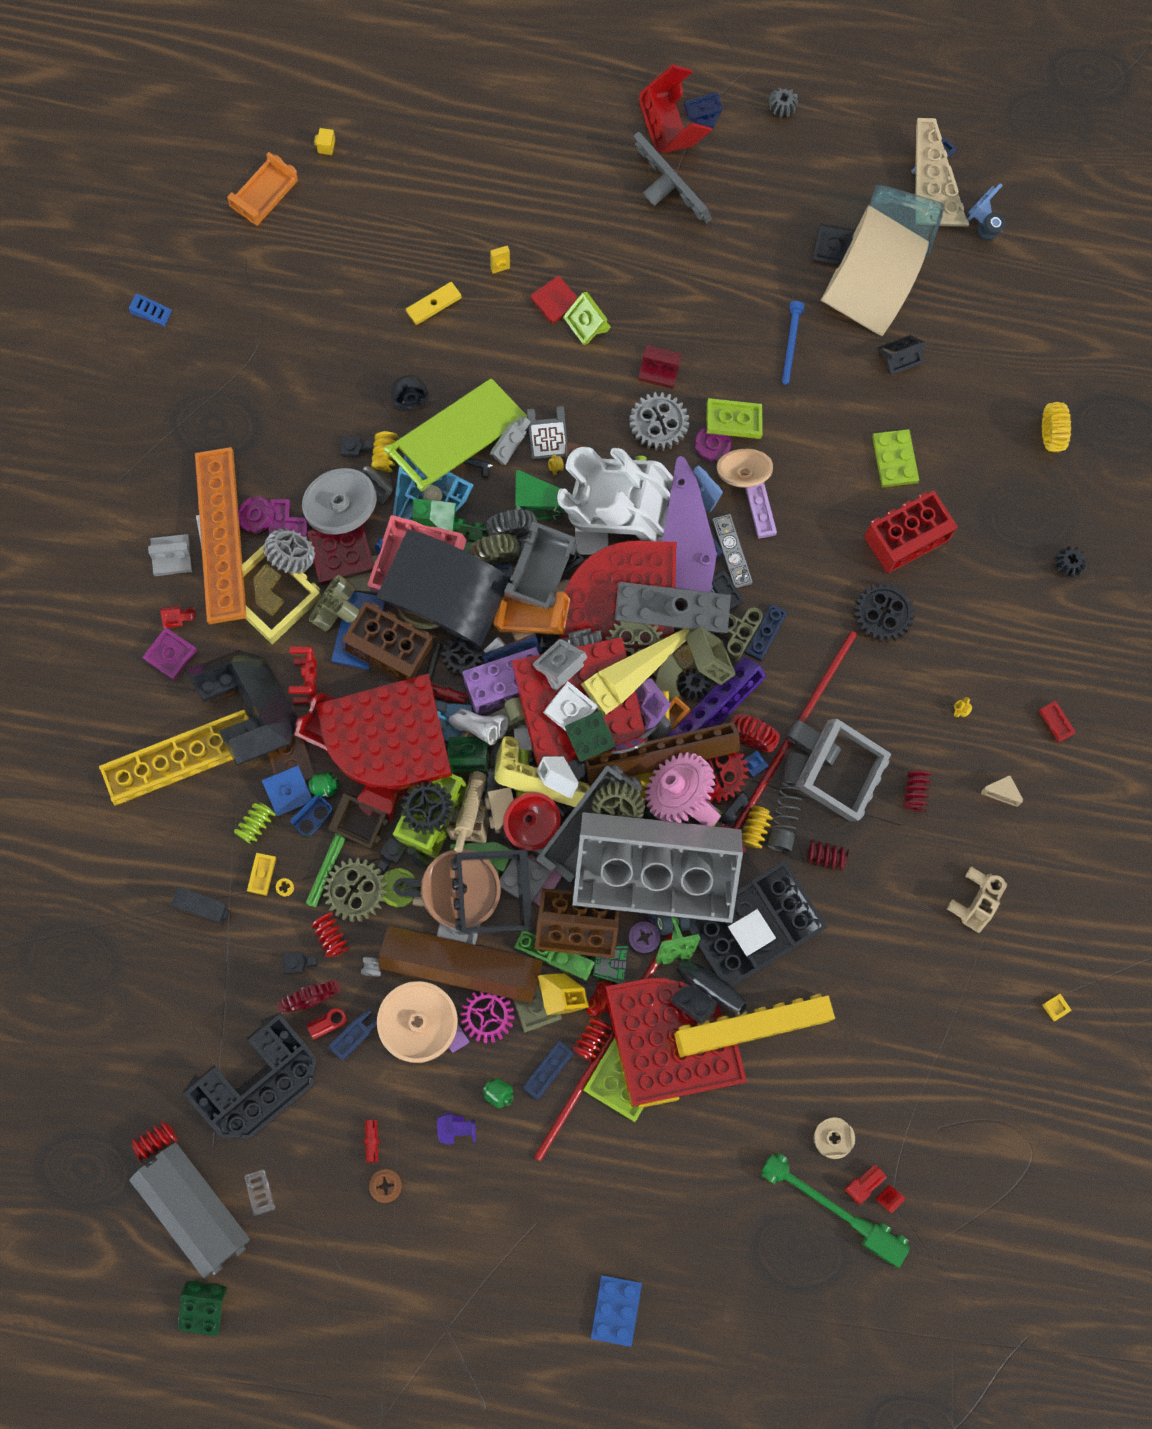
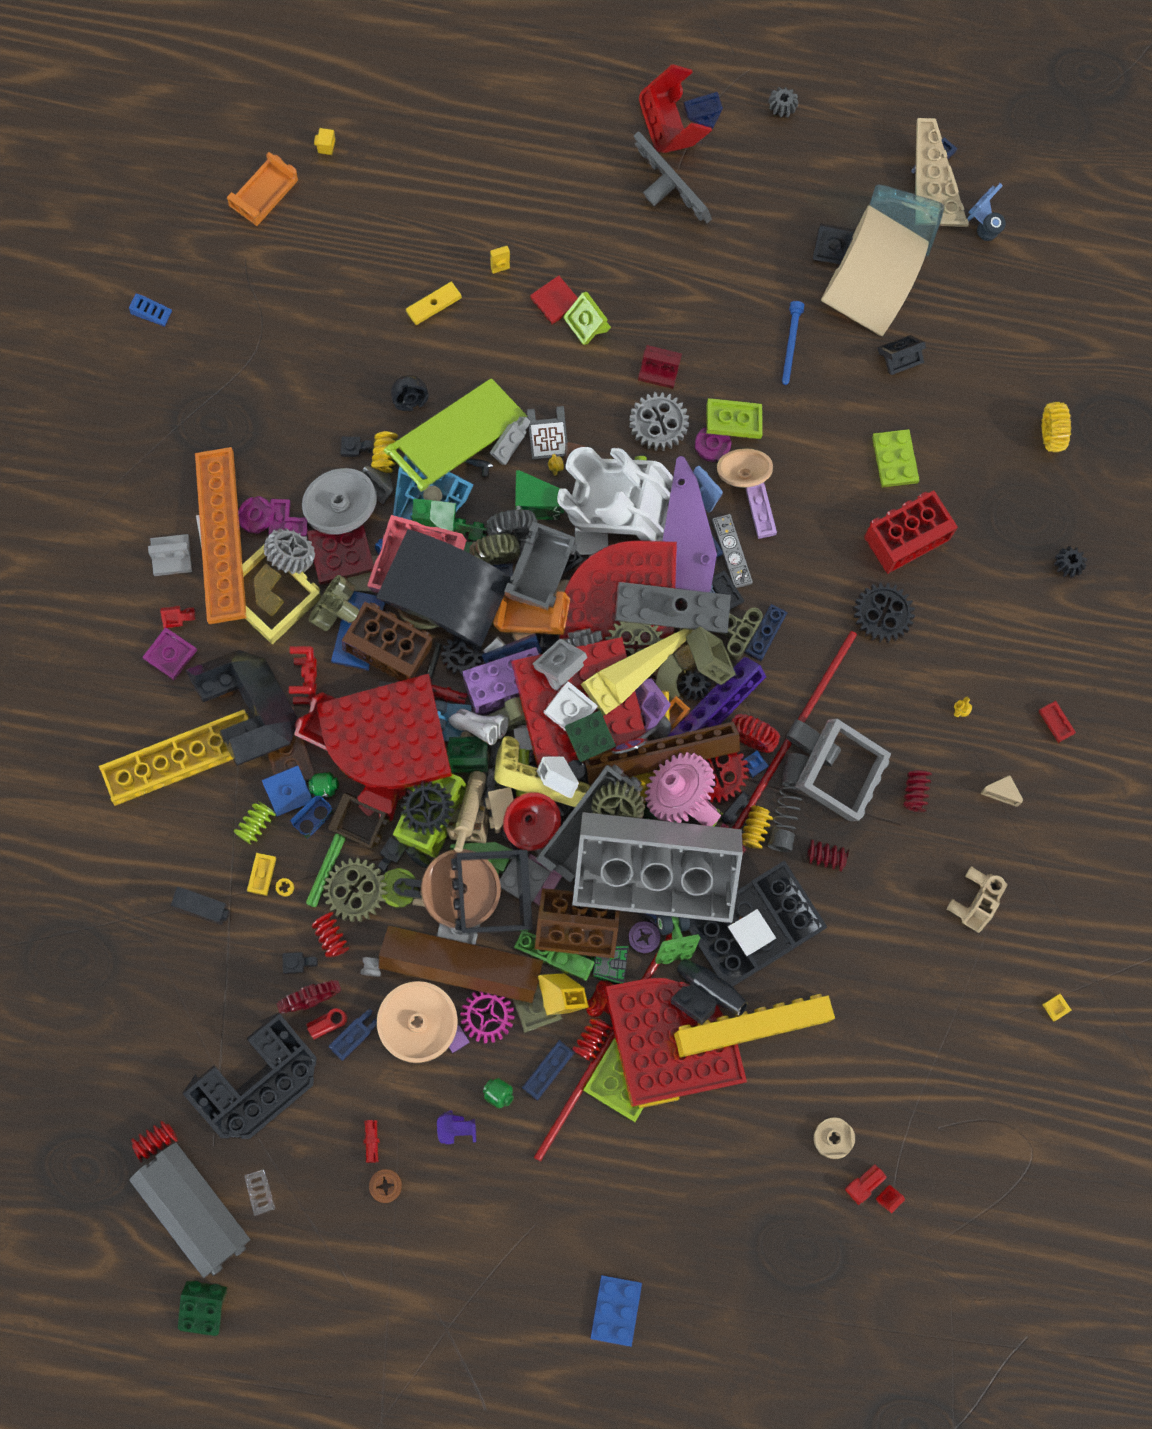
green bar [761,1153,910,1268] -> none

